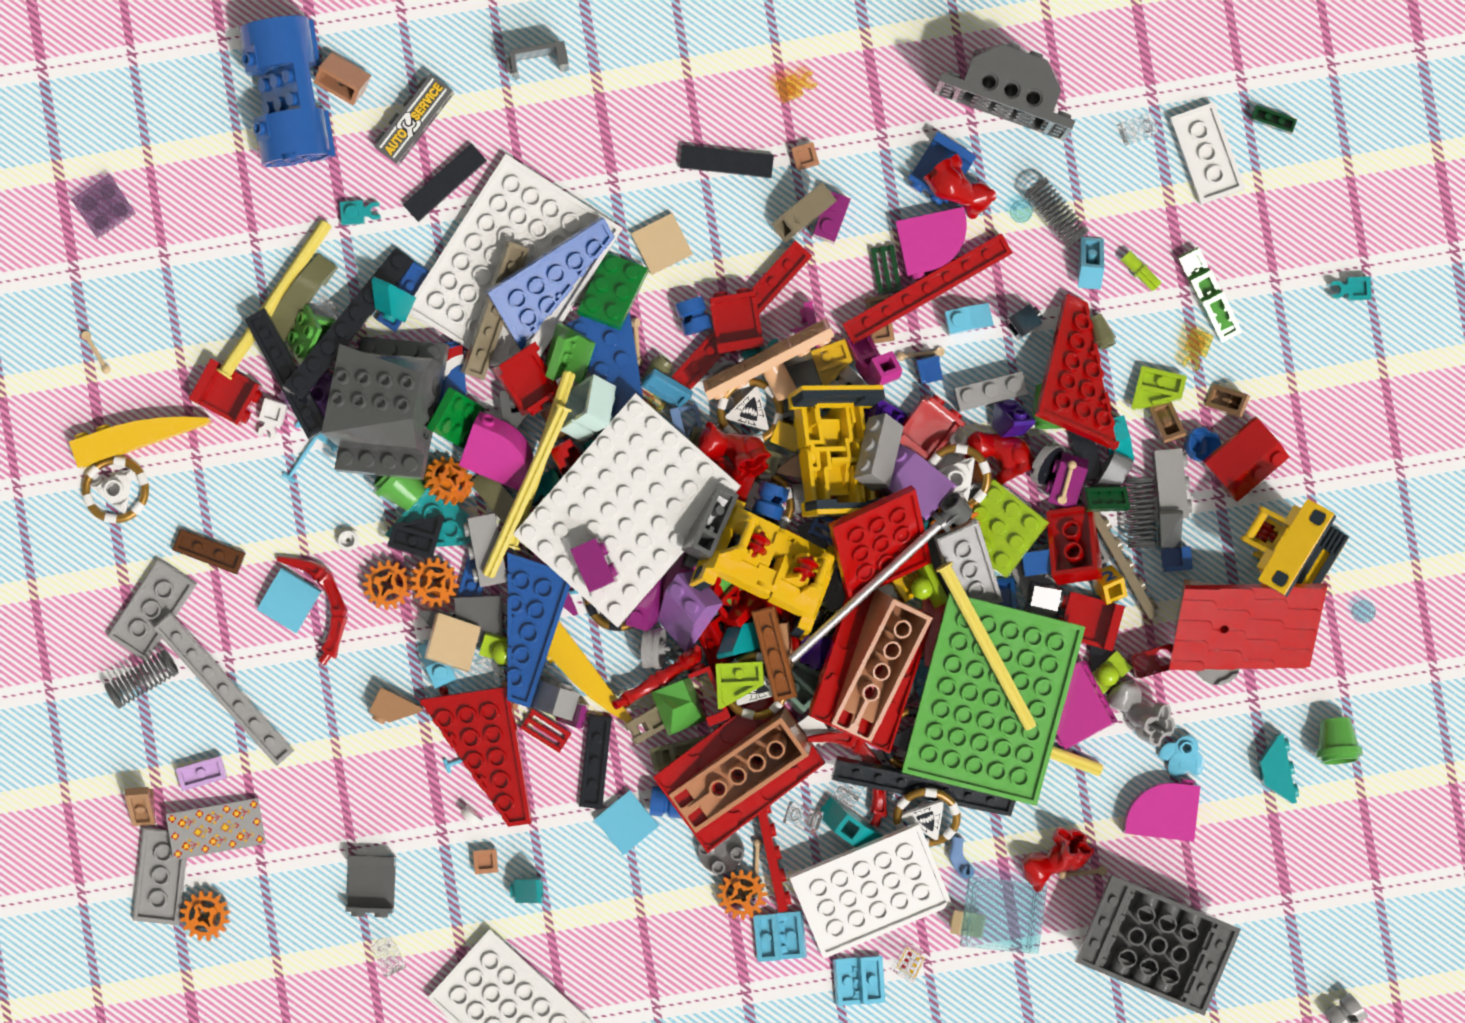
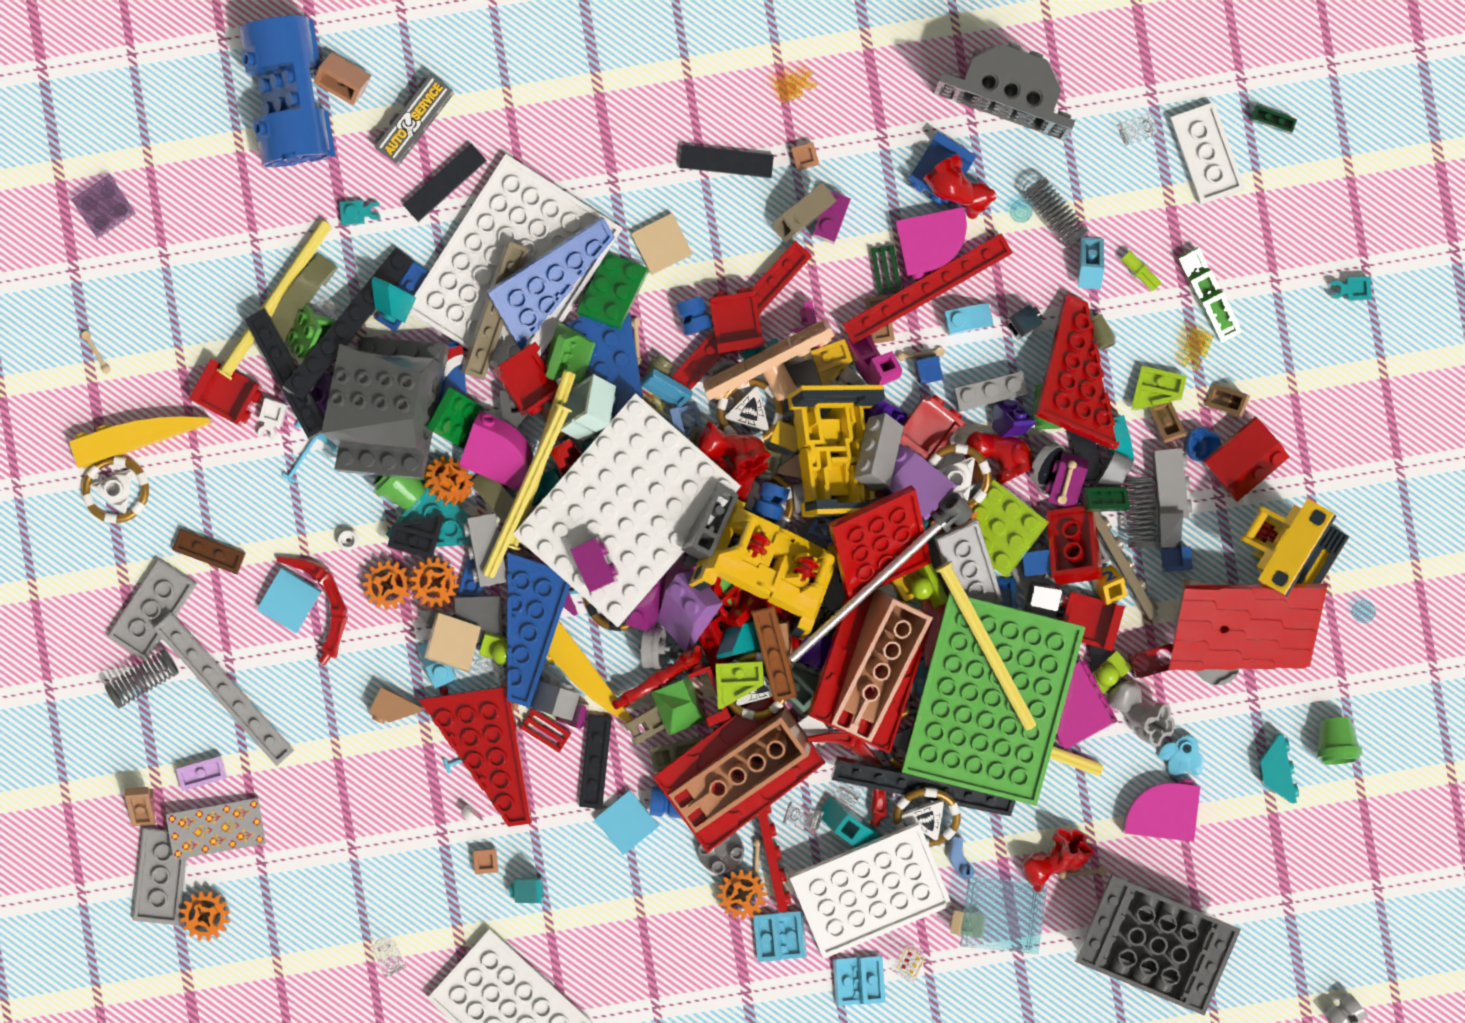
dark grey panel [345,854,396,918] -> none
dark grey panel [506,41,570,80] -> none

